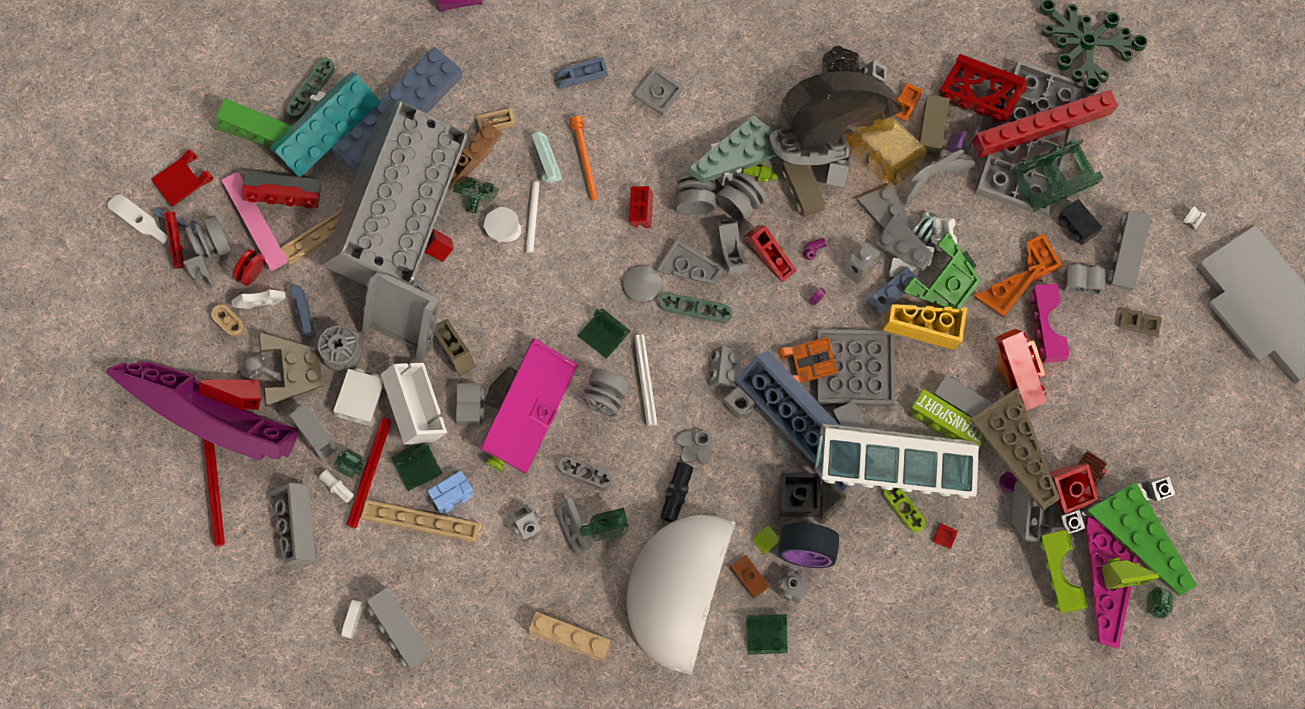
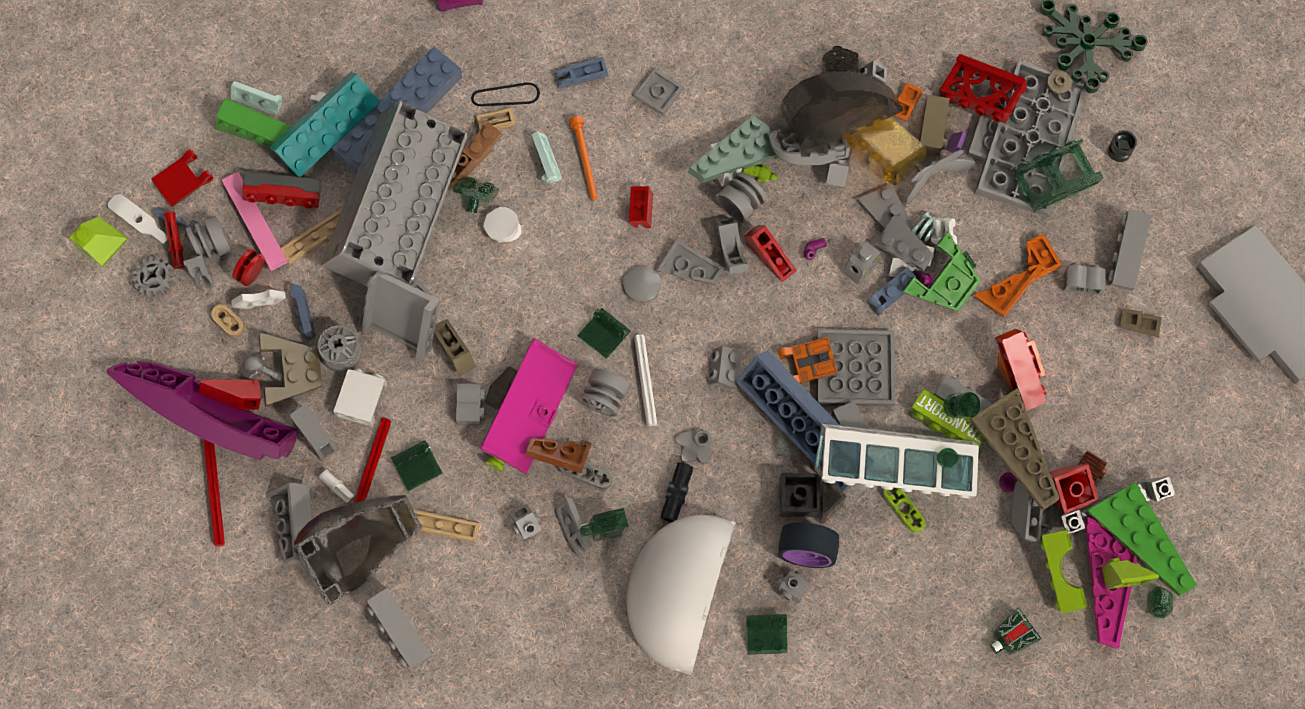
sand green beam [286,58,335,119] -> none
clear green head [334,449,364,478] -> none
white beam [342,600,363,639] -> none
white piece [381,363,447,445] -> none
red panel [424,228,454,262] -> none
light blue brick [427,470,474,513] -> none
white bar [526,181,540,253] -> none
tan brick [529,612,611,663] -> none
sand green beam [659,293,732,323] -> none
light grey wheel [677,172,716,215] -> none
light grey brick [724,386,754,420] -> none
dark orange plate [730,555,770,598] -> none
lime slope [752,525,780,555] -> none
dark tan brick [780,161,825,217] -> none
magenta tile [809,287,826,305] -> none
yellow wedge [882,304,967,350] -> none
red tile [932,523,958,549] -> none
red brick [972,90,1118,158] -> none
dark pink arch [1030,284,1070,363] -> none
black brick [1058,199,1102,245] -> none
white wheel [1183,206,1207,229] -> none
none -> lime slope [69,217,128,267]
none -> light grey gear [132,257,175,298]
none -> light aqua hinge [231,81,282,116]
none -> clear smoke windscreen [294,495,422,606]
none -> black piece [471,82,540,106]
none -> dark orange wing [525,438,591,473]
none -> magenta arm [914,271,933,287]
none -> clear green tile [937,448,958,468]
none -> clear green wheel [944,392,980,419]
none -> clear green torso [990,607,1042,655]
none -> dark tan piece [1047,70,1072,94]
none -> pearl dark grey wheel [1108,130,1137,162]

